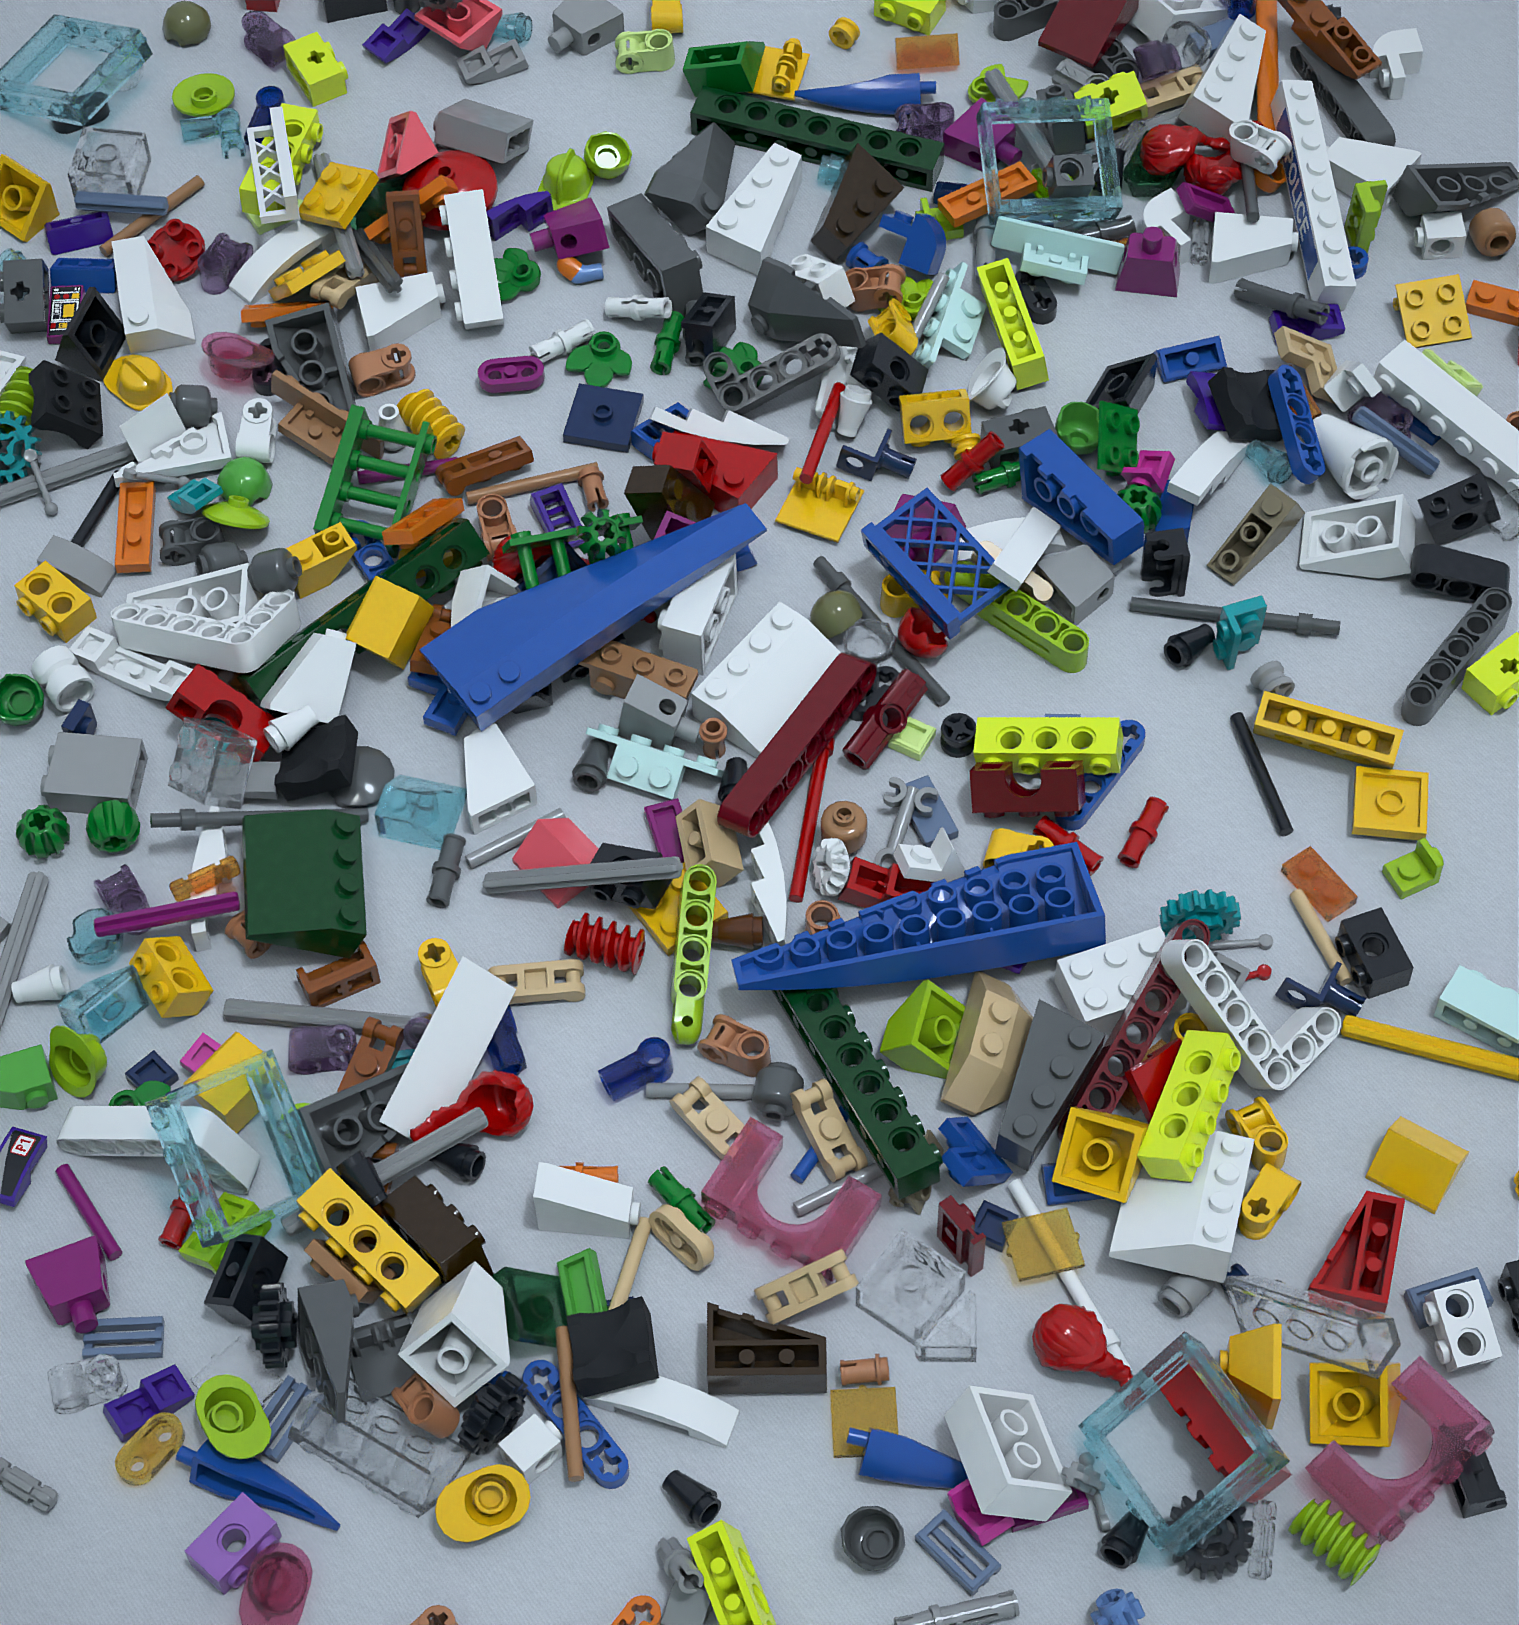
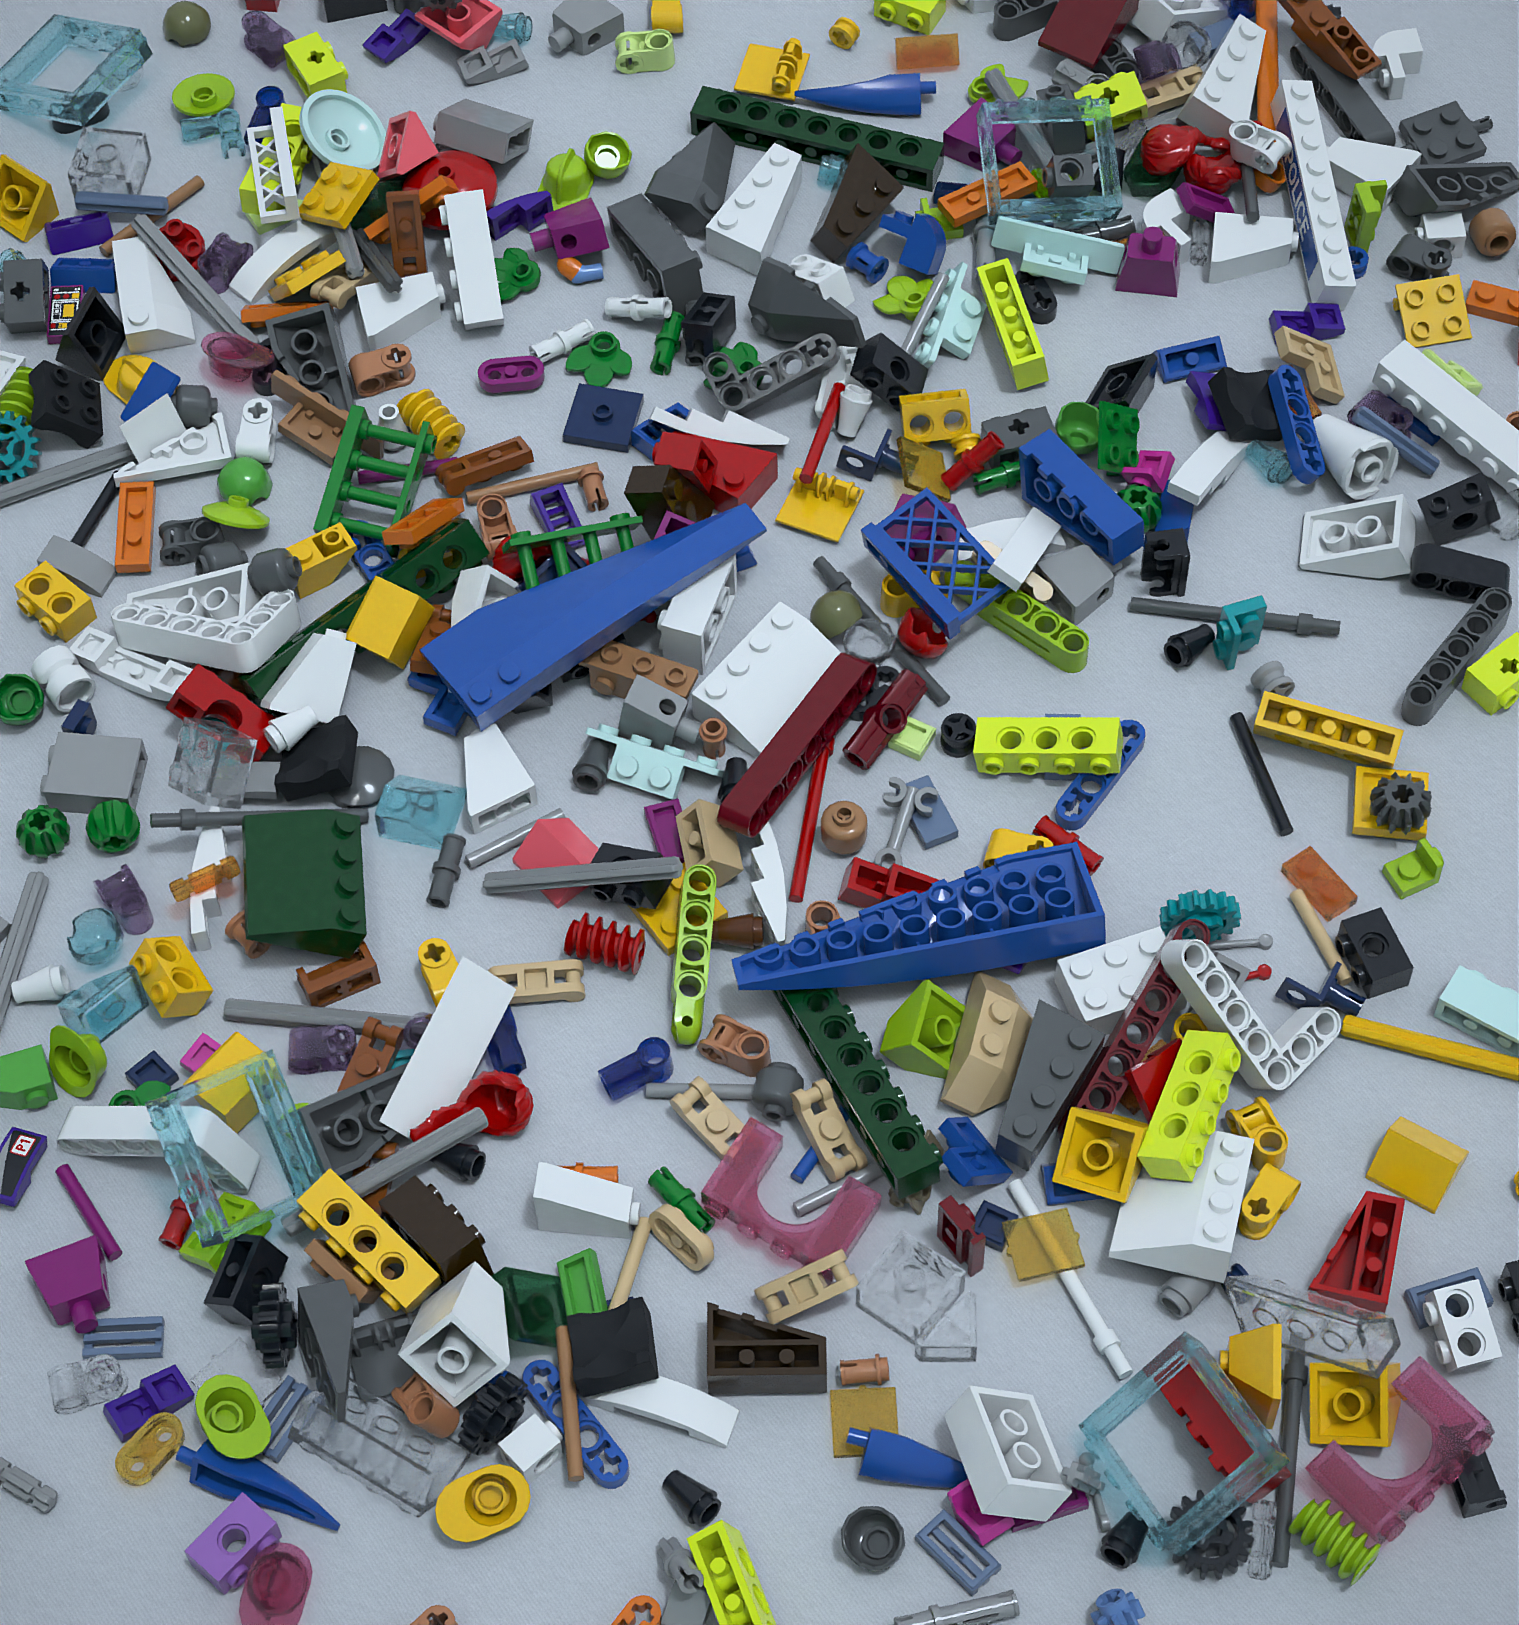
light grey hinge [23,449,58,516] -> none
magenta axle [93,891,241,937] -> none
light grey hinge [122,468,190,488] -> none
teal slope [167,477,223,514] -> none
black cone [336,1150,388,1209] -> none
green piece [575,508,627,560] -> none
green slope [683,41,765,97] -> none
white gear [812,838,850,896] -> none
nougat piece [845,264,906,311] -> none
yellow piece [868,298,918,355] -> none
white slope [893,827,965,883] -> none
clear purple piece [894,102,955,142] -> none
white piece [968,347,1017,410] -> none
dark red arch [969,760,1086,818] -> none
red hair [1032,1304,1148,1408] -> none
red pin [1117,797,1169,868] -> none
dark tan slope [1207,483,1305,586] -> none
dark grey pin [1234,278,1330,325] -> none
white slope [1324,360,1382,412] -> none
none -> blue slope [120,362,181,422]
none -> light grey axle [131,214,260,354]
none -> light aqua dish [299,89,386,171]
none -> clear yellow piece [896,436,951,502]
none -> dark grey bar [1272,1335,1308,1568]
none -> dark grey gear [1369,771,1432,835]
none -> dark grey piece [1386,234,1452,282]
none -> dark grey plate [1398,101,1493,165]

